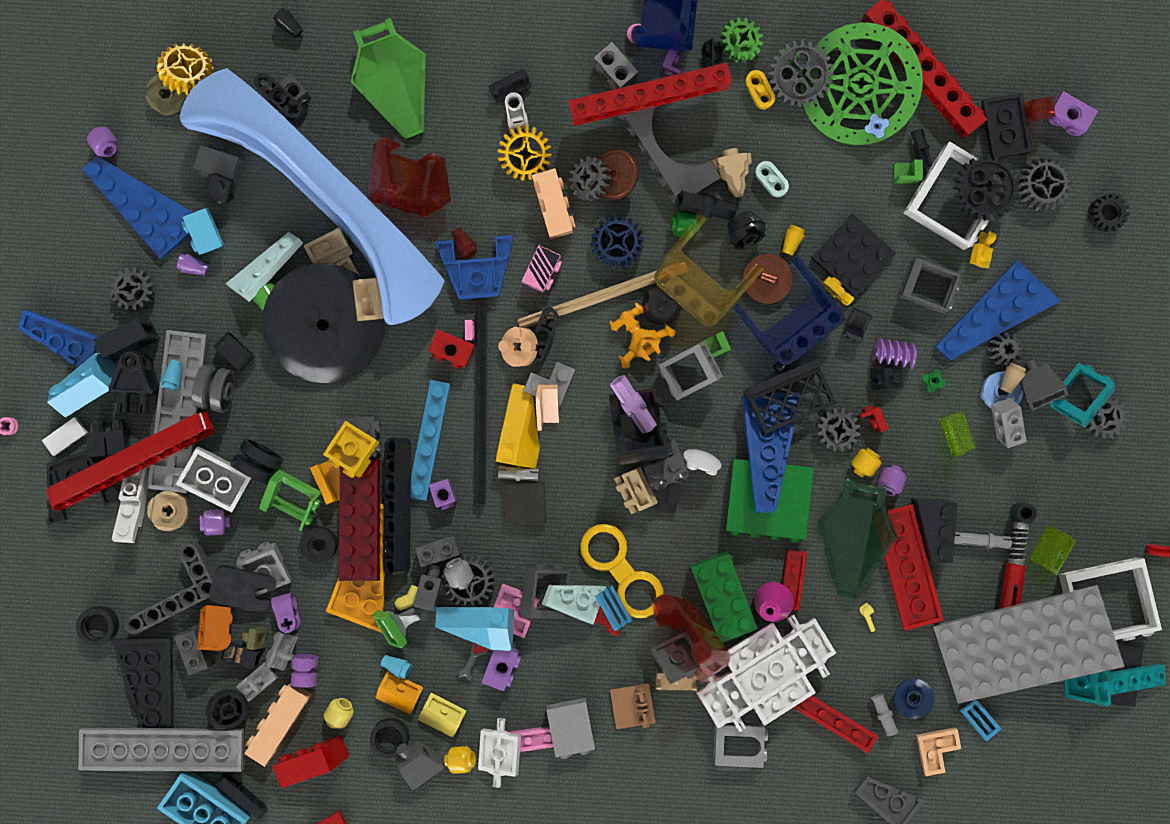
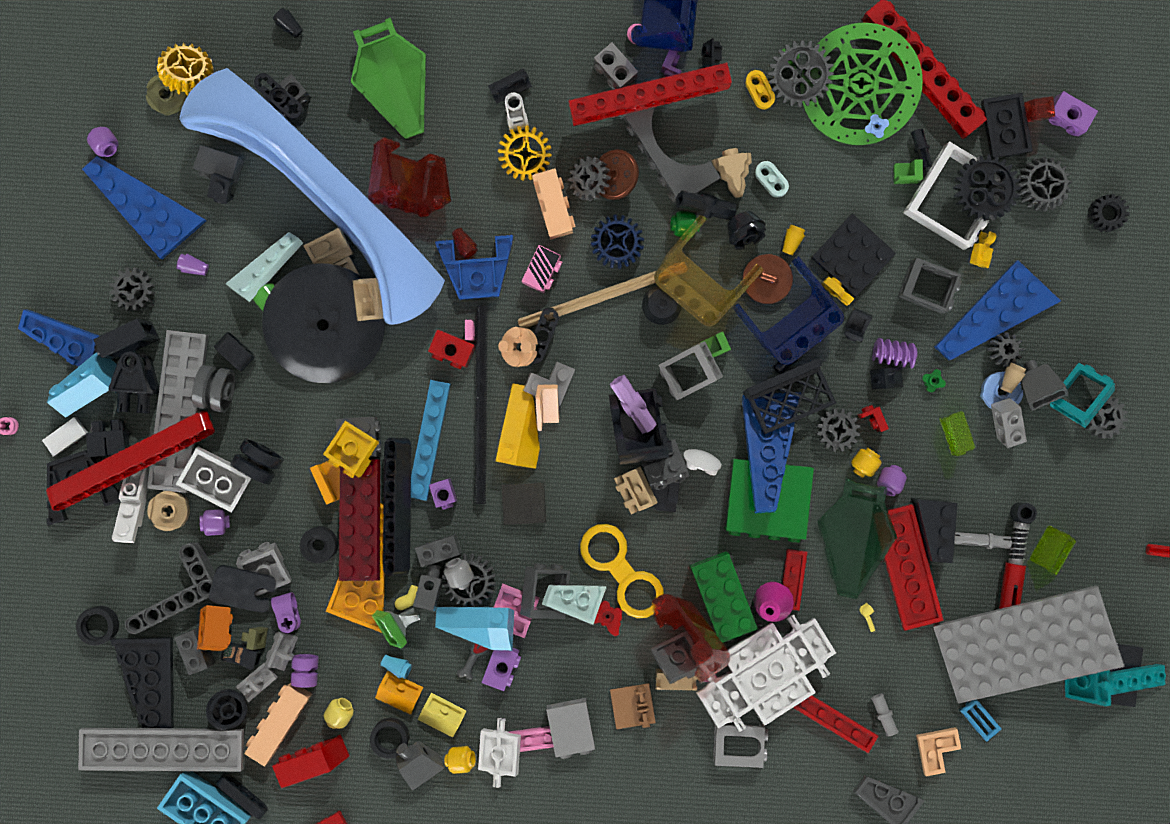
medium azure cone [160,360,183,391] -> none
medium azure brick [182,208,224,255] -> none
bright green panel [259,469,321,531] -> none
light grey pin [498,466,539,482] -> none
dark azure tile [595,586,632,631] -> none
light orange piece [609,303,676,369] -> none
bright green gear [719,17,763,63] -> none
dark blue dish [894,678,934,719] -> none
white window [1058,558,1162,641] -> none

